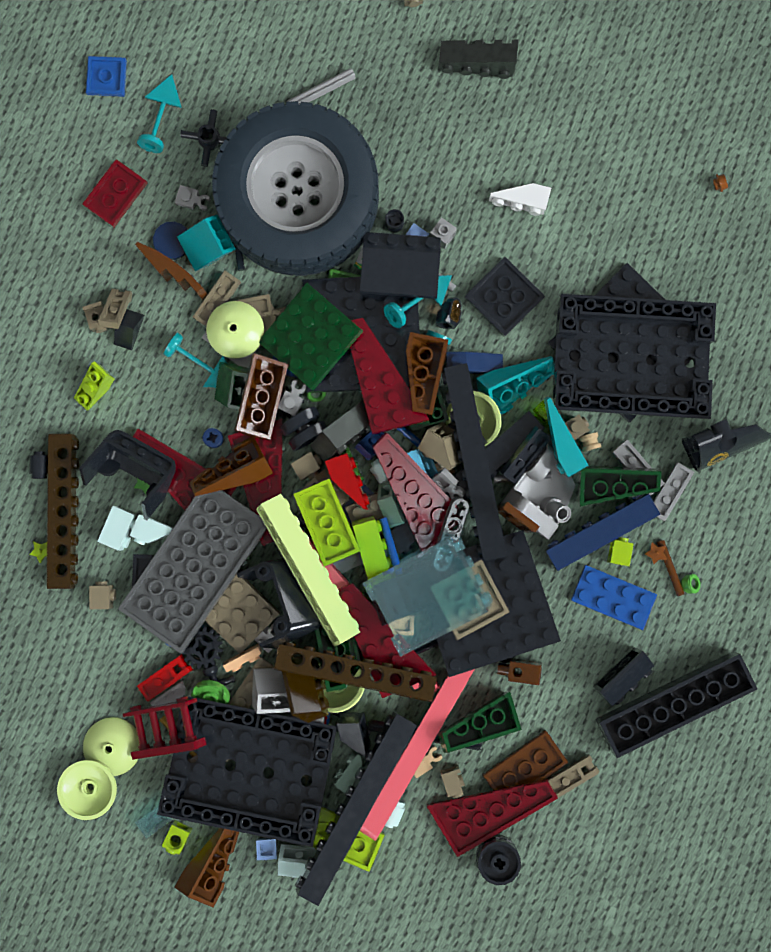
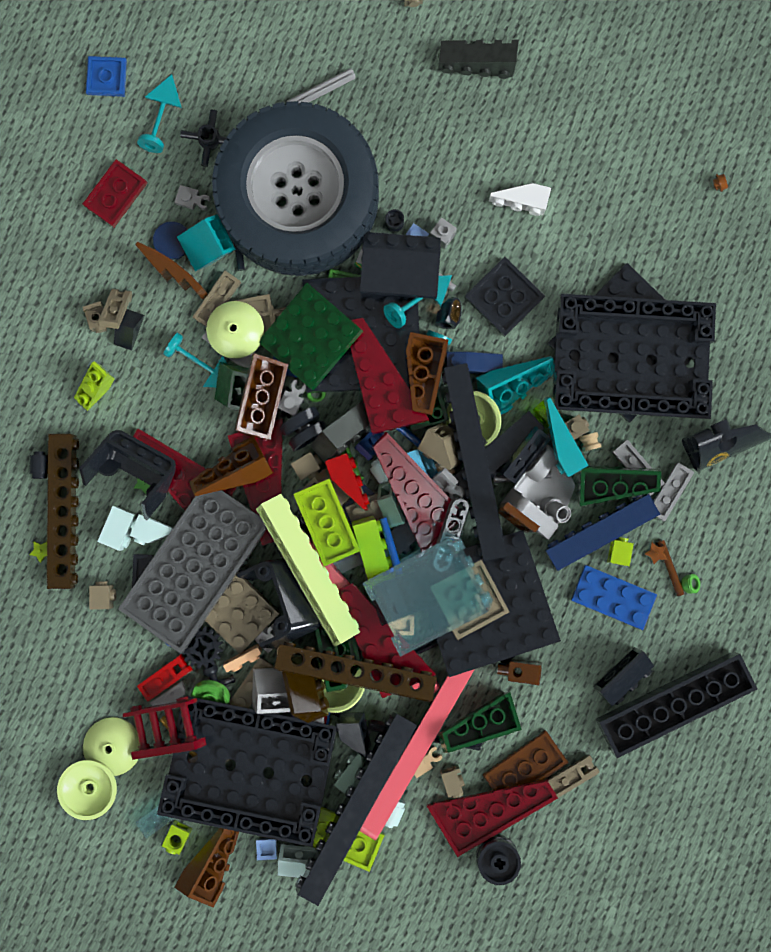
dark blue wheel [203,428,224,448] -> none

